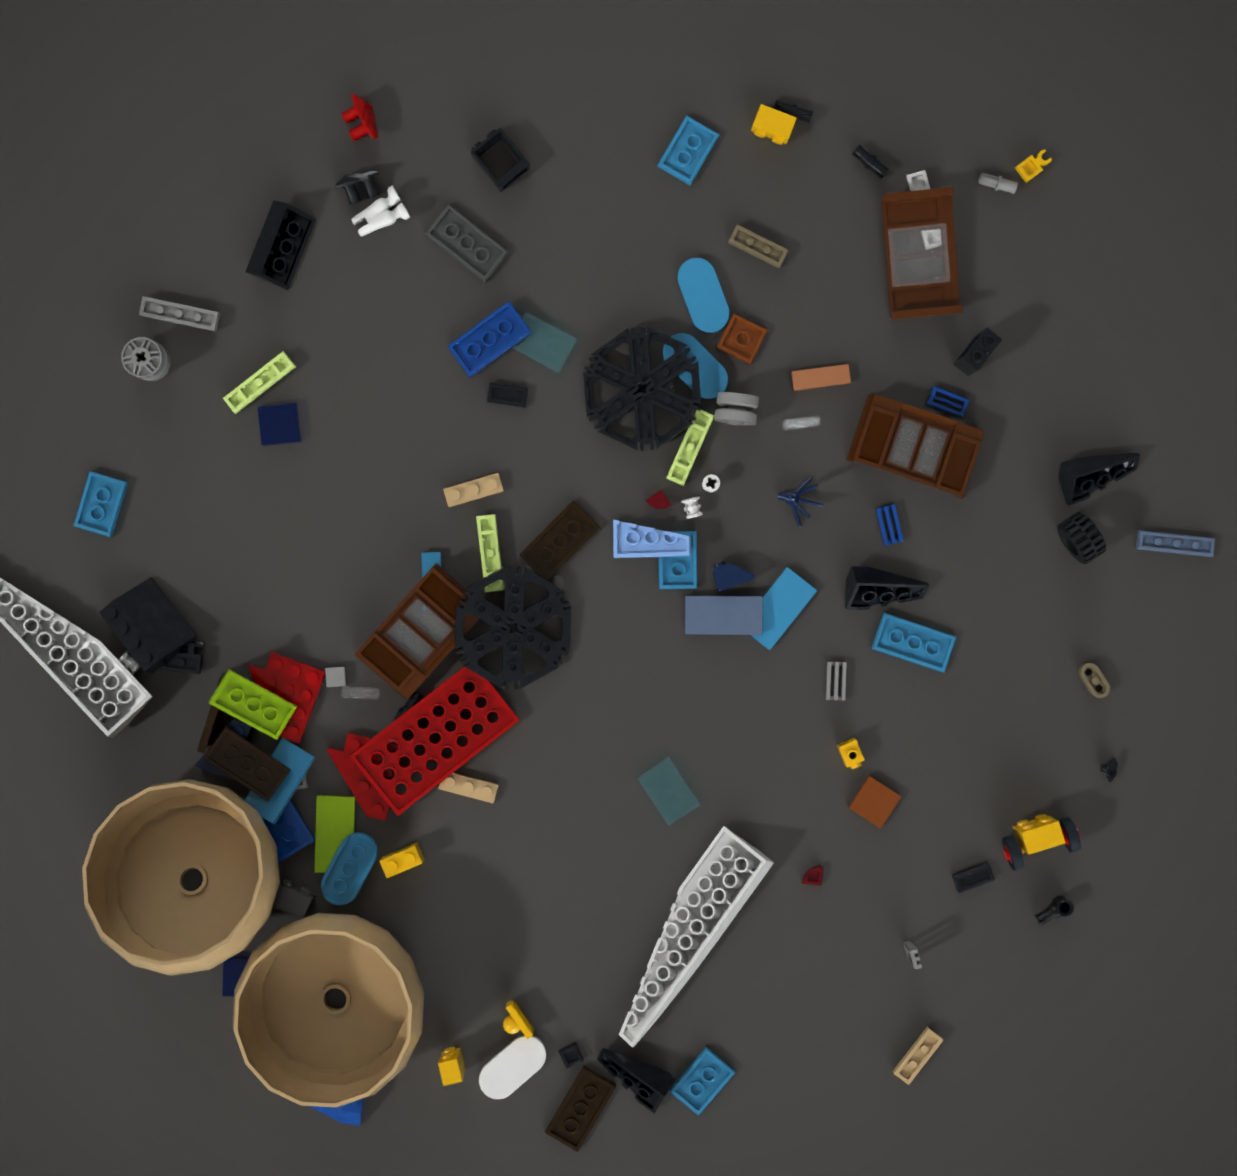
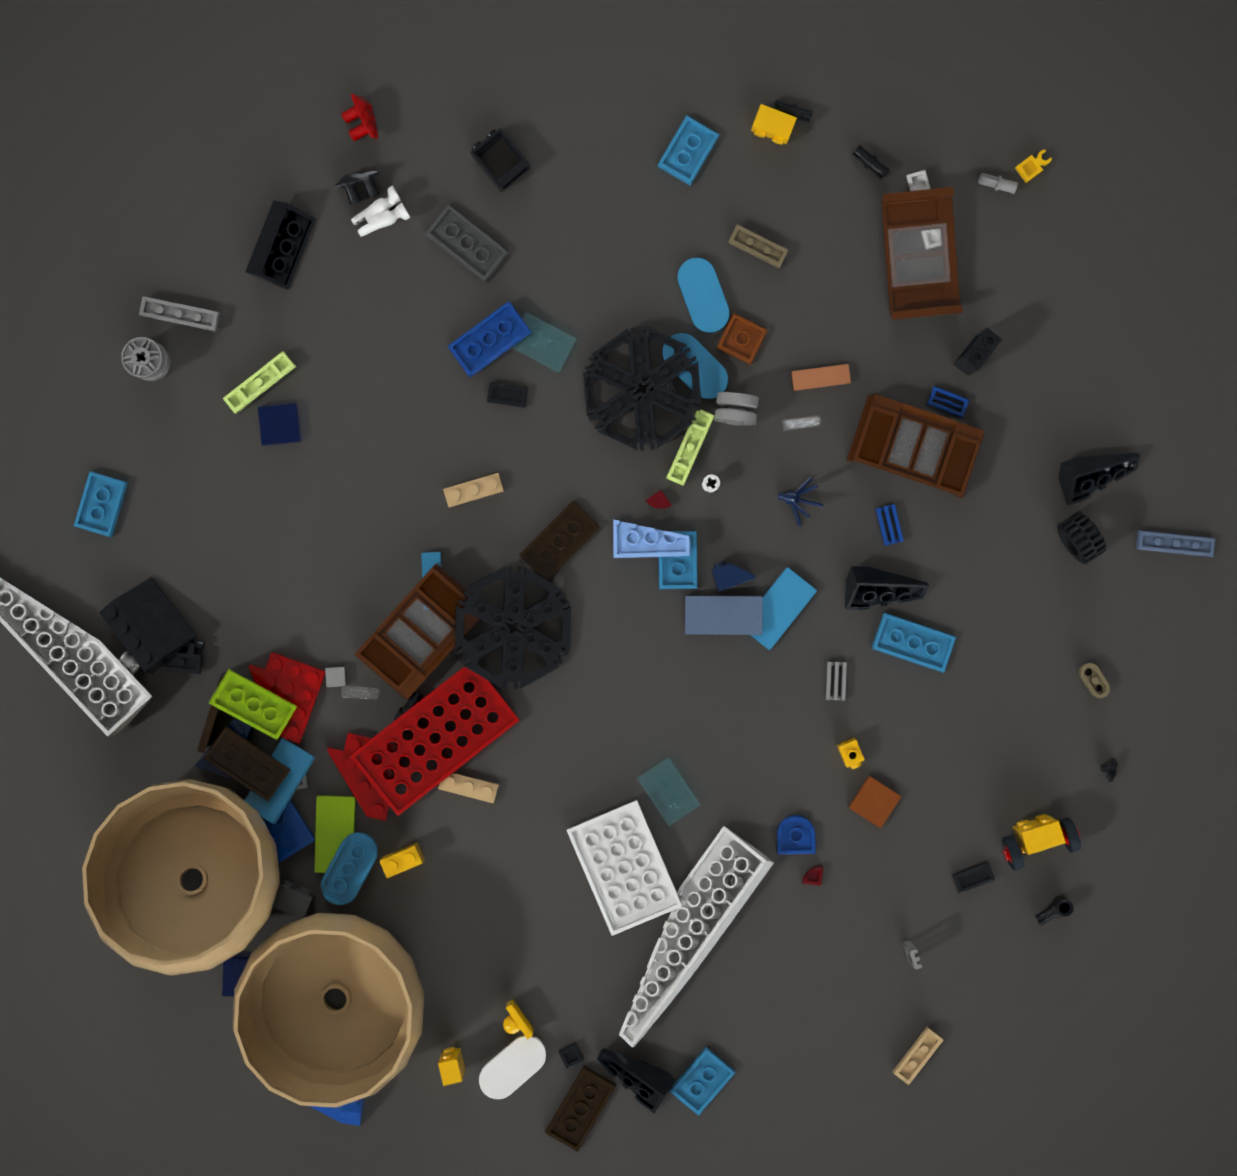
yellowish green plate [476,514,504,592] -> none
white bush [681,496,703,519] -> none
none -> white plate [566,800,682,936]
none -> blue tile [777,815,816,854]

